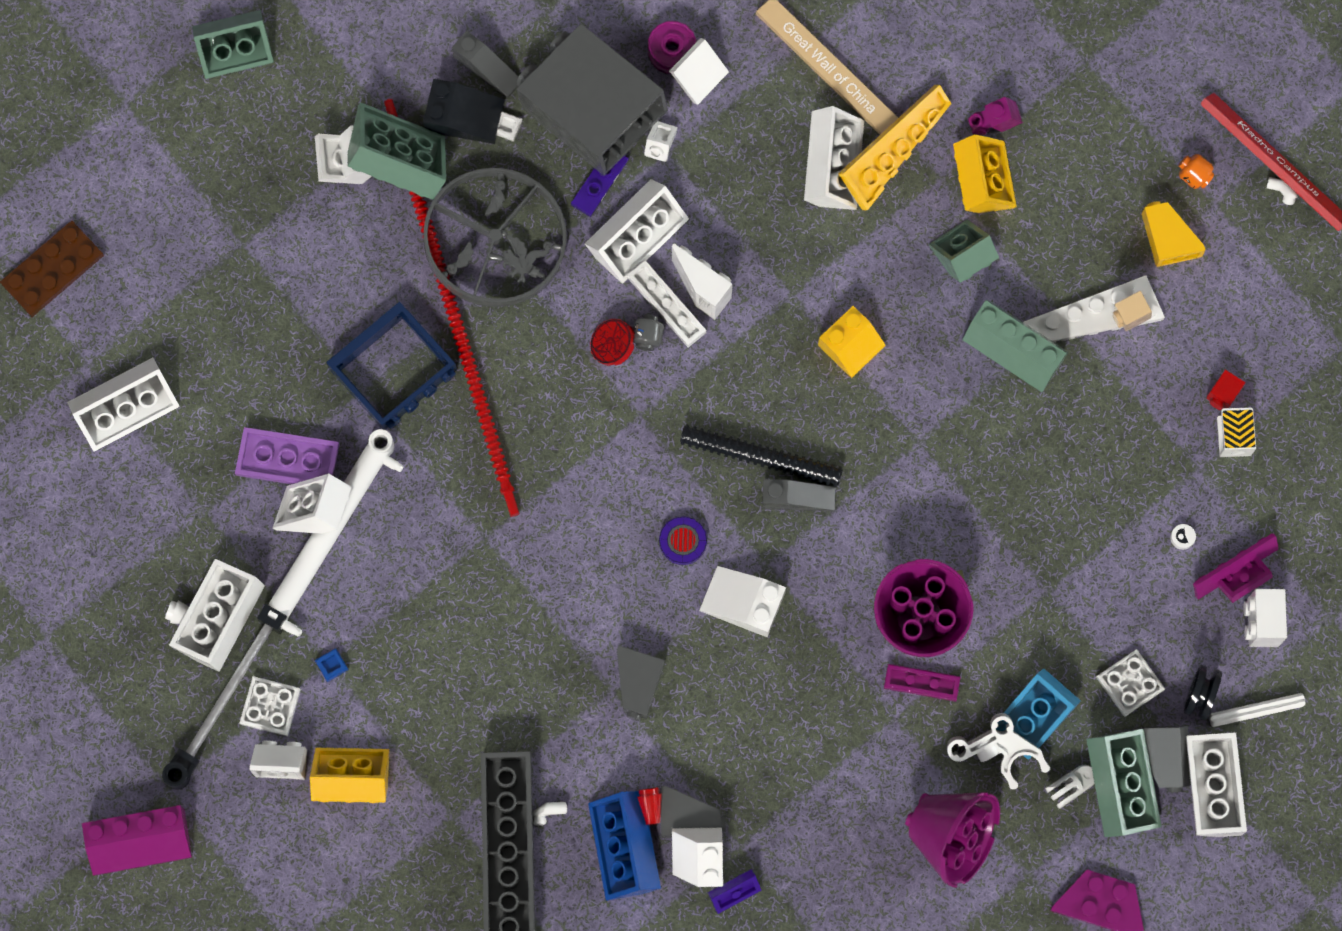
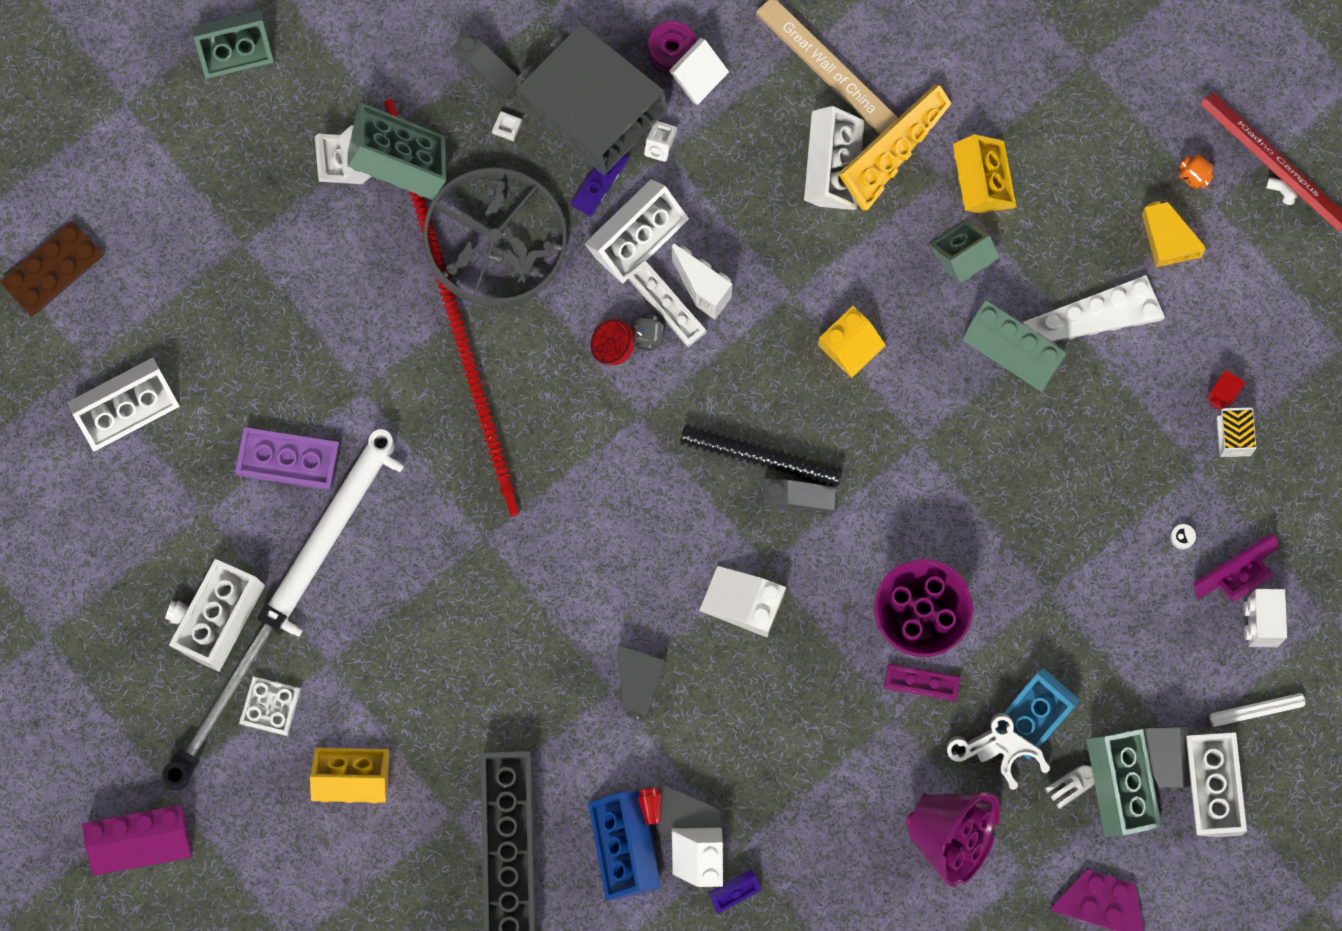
white slope [250,741,307,780] -> none
white slope [273,474,351,534] -> none
blue tile [315,648,348,682] -> none
dark blue window [326,301,457,430] -> none
black slope [423,79,505,144] -> none
white arm [533,802,567,826] -> none
tile [659,516,707,565] -> none
magenta brick [968,97,1023,136] -> none
white tile [1096,649,1165,717] -> none
tan brick [1112,291,1152,332] -> none
black wheel [1184,664,1222,720] -> none

